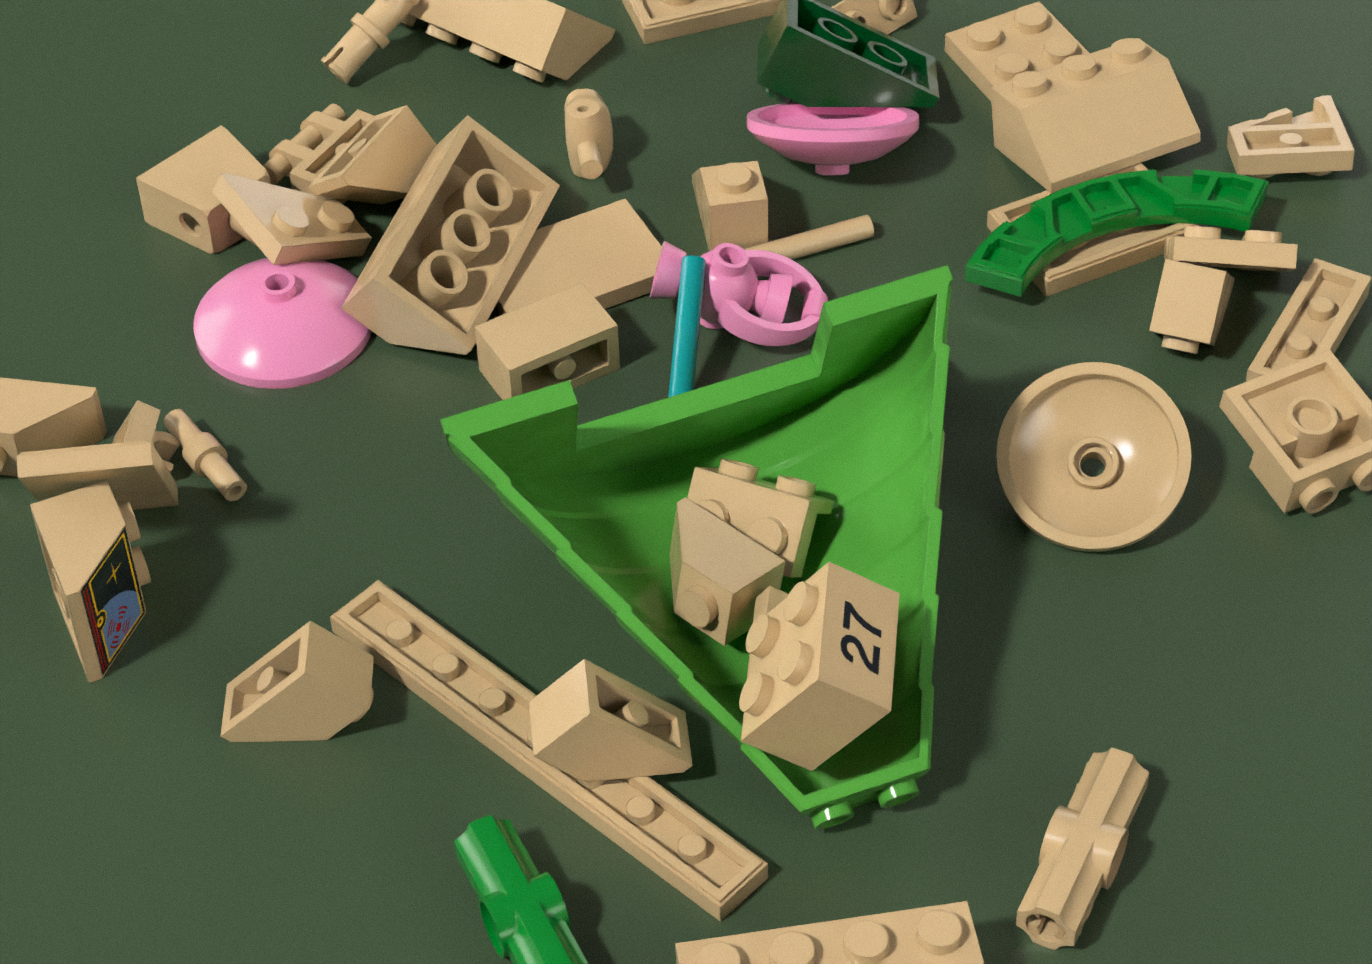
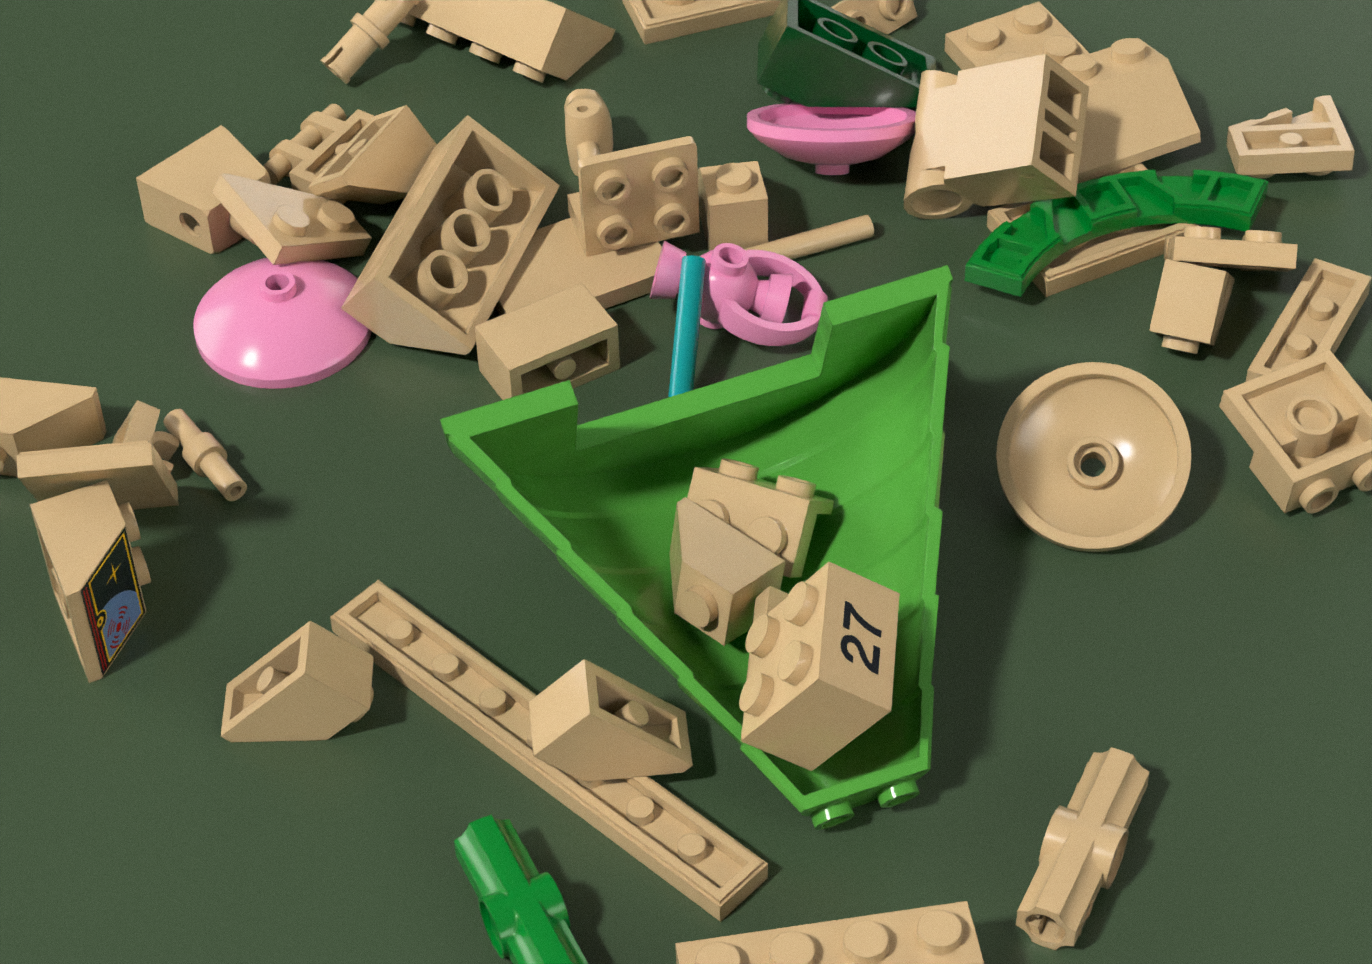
none -> tan bracket [567,136,700,257]
none -> tan piece [904,54,1089,220]

